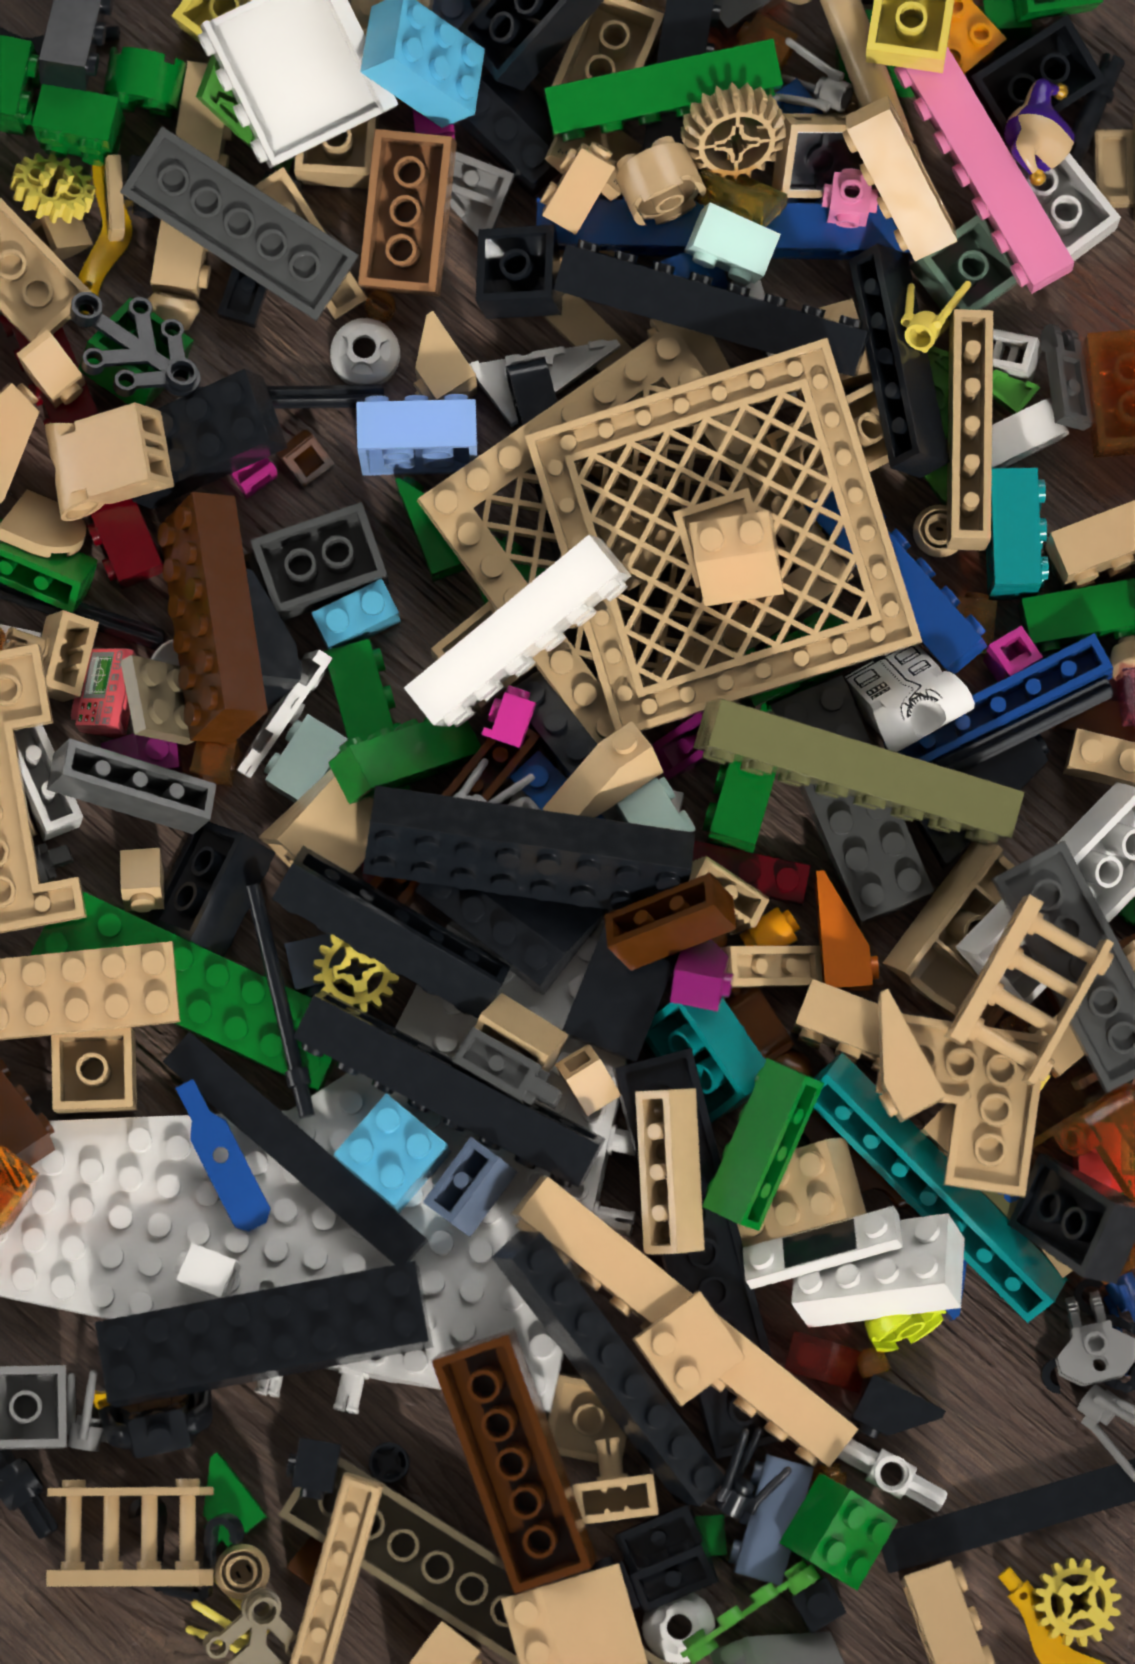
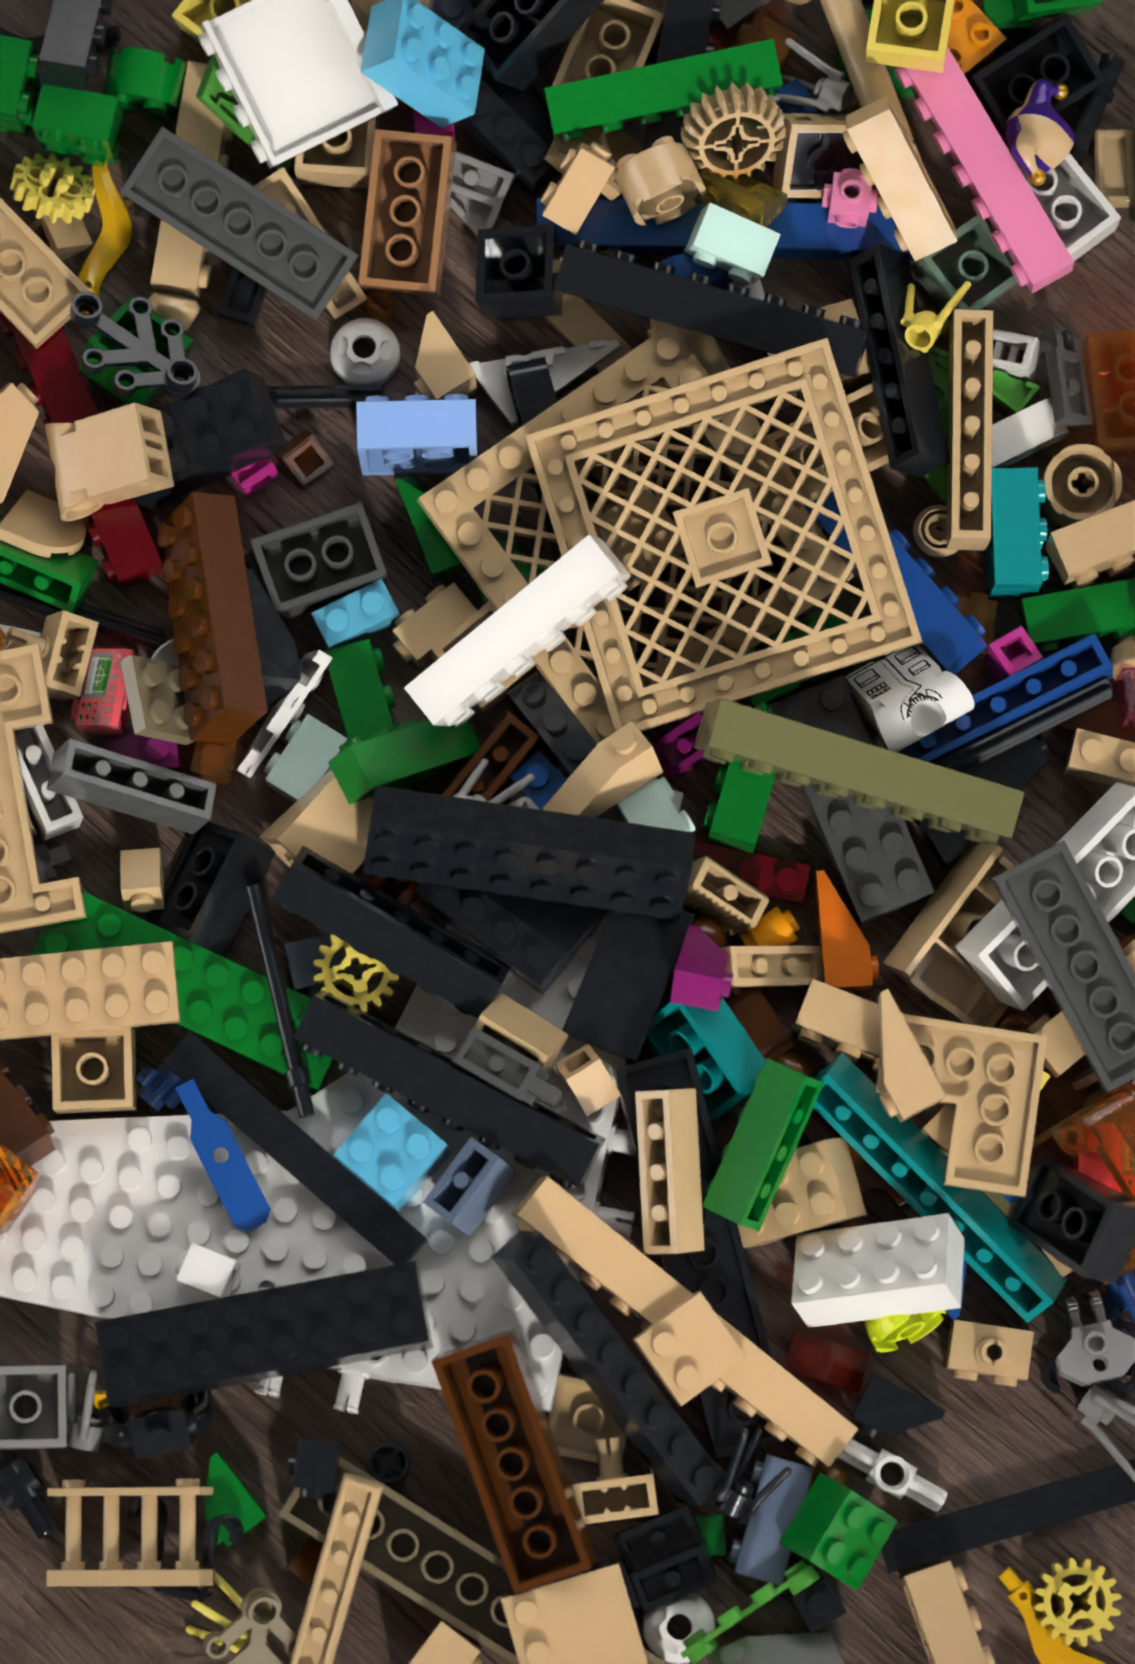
tan slope [17,329,86,408] -> none
tan tile [104,155,125,242] -> none
tan cone [215,1544,270,1600] -> none
dark pink brick [482,685,536,749] -> none
reddish brown brick [604,873,737,971] -> none
tan slope [689,510,784,607] -> none
white plate [743,1206,903,1289] -> none
clear orange hinge [857,1347,891,1379] -> none
tan fence [944,895,1114,1085] -> none
none -> dark blue gear [135,1062,184,1112]
none -> tan brick [392,582,477,667]
none -> tan brick [945,1320,1034,1387]
none -> tan brick [1042,444,1122,527]

